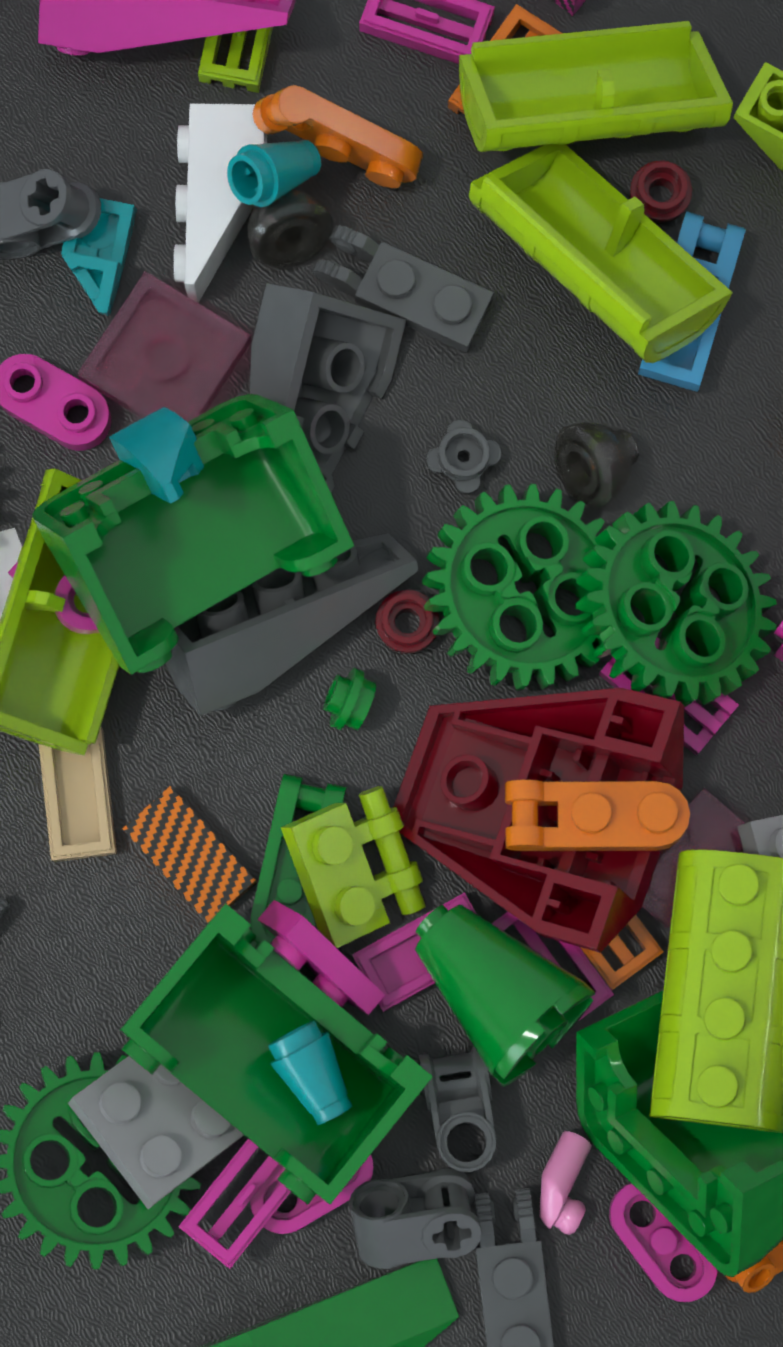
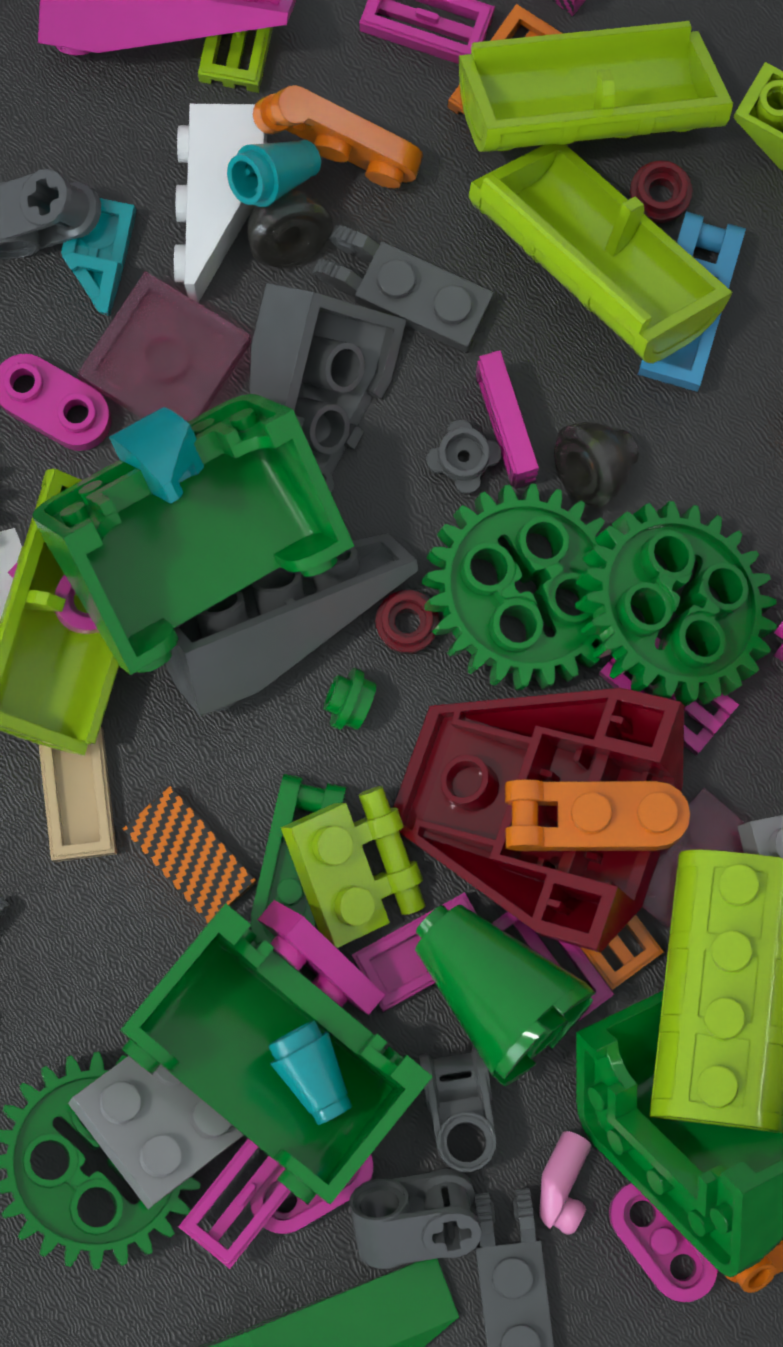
none -> dark pink tile [476,350,539,489]

